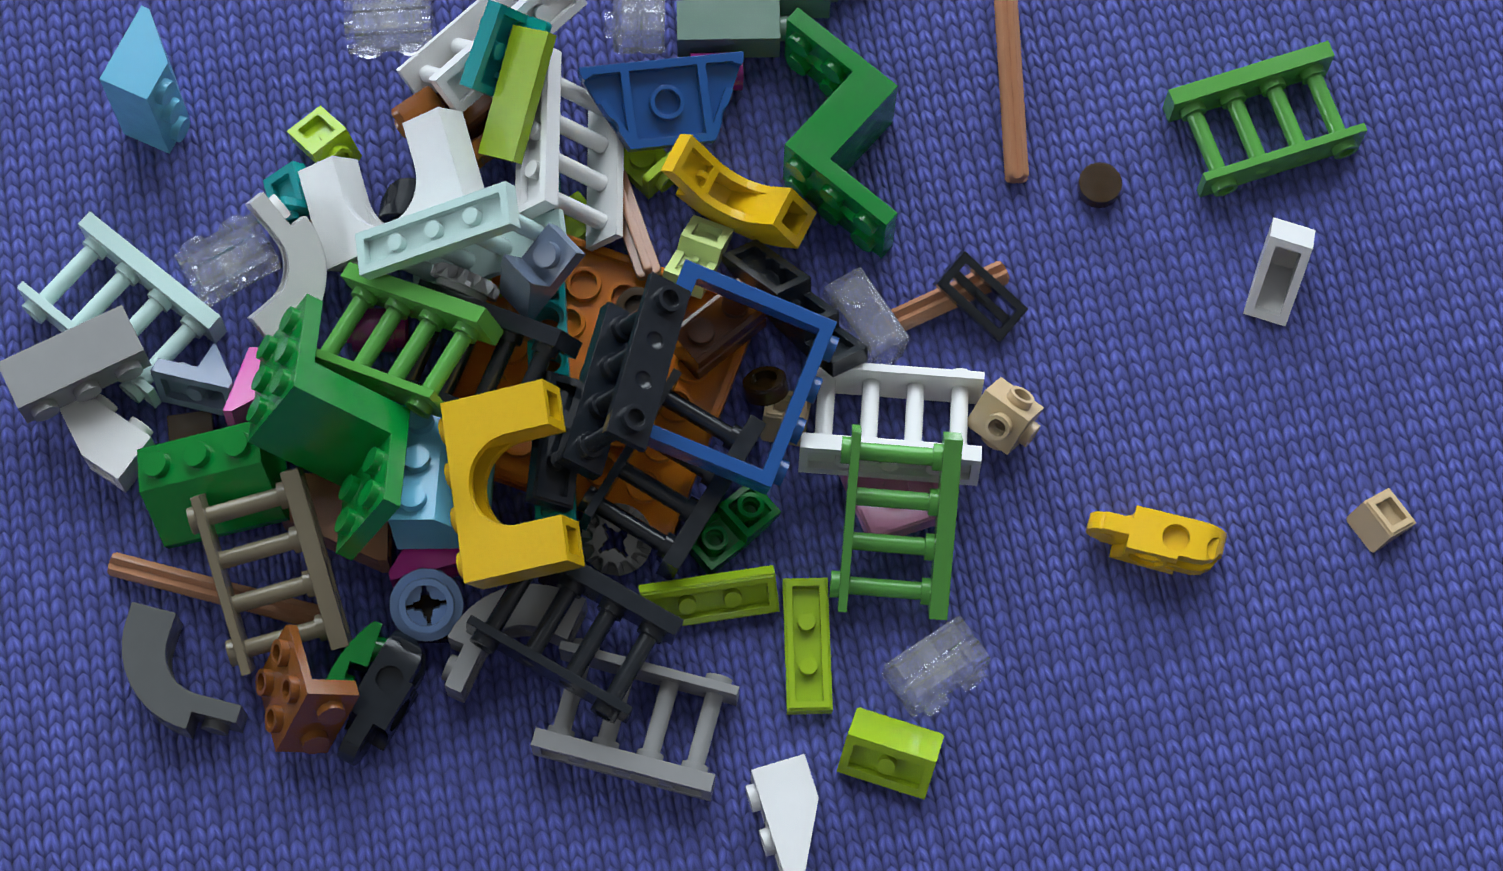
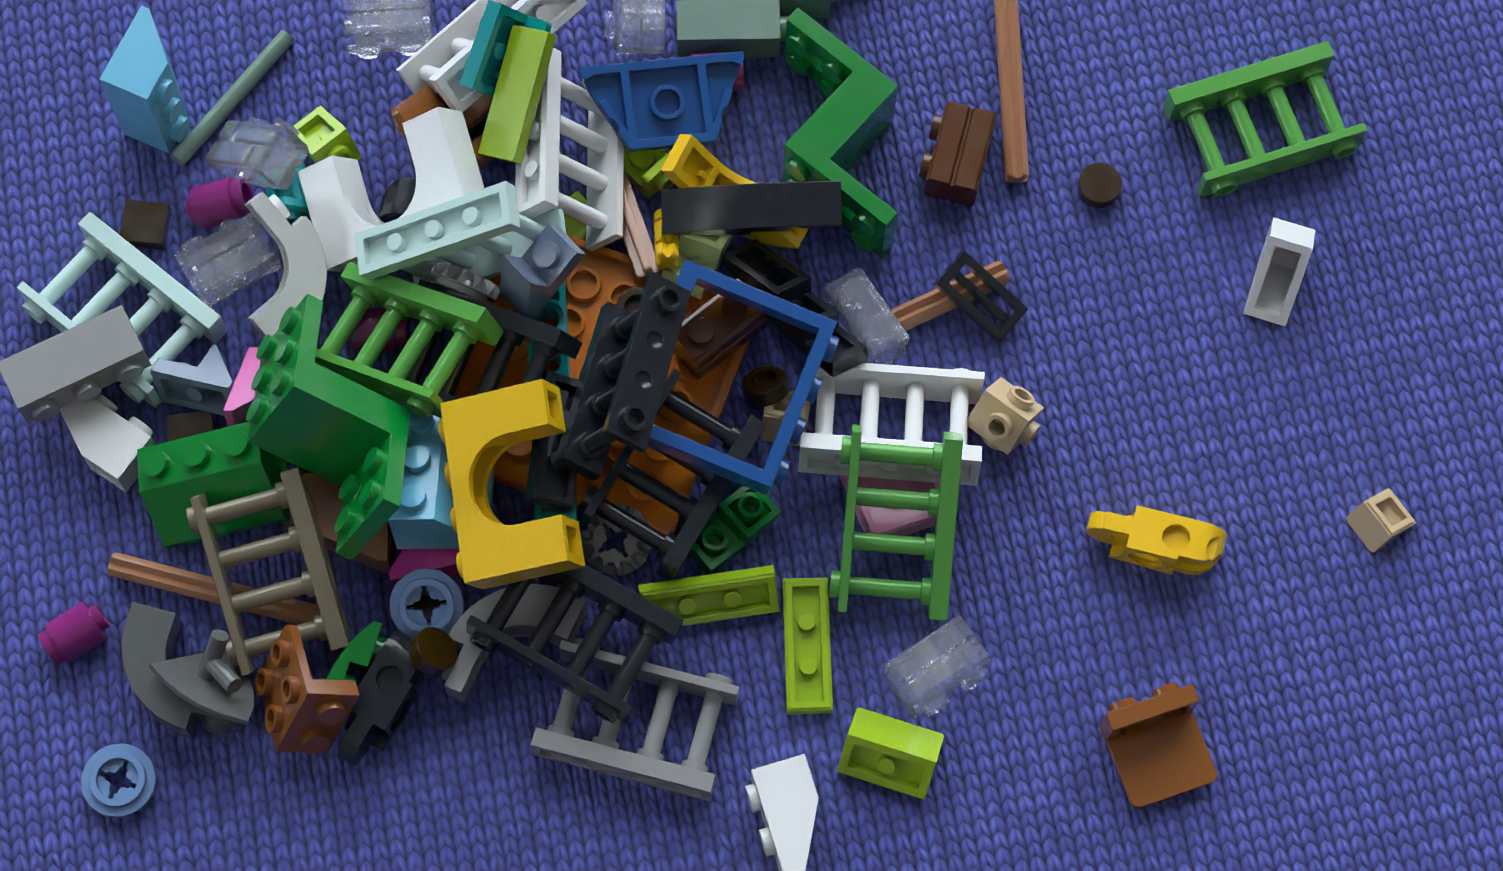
none -> magenta brick [38,601,111,665]
none -> medium blue gear [81,744,157,818]
none -> dark brown tile [119,199,172,250]
none -> dark grey shield [149,629,254,725]
none -> sand green bar [170,30,294,167]
none -> magenta brick [186,177,254,229]
none -> clear brick [206,117,309,190]
none -> dark brown tile [409,627,457,676]
none -> yellow axle [654,208,679,270]
none -> black slope [662,181,842,235]
none -> reddish brown brick [918,101,997,206]
none -> dark orange bracket [1099,682,1217,809]

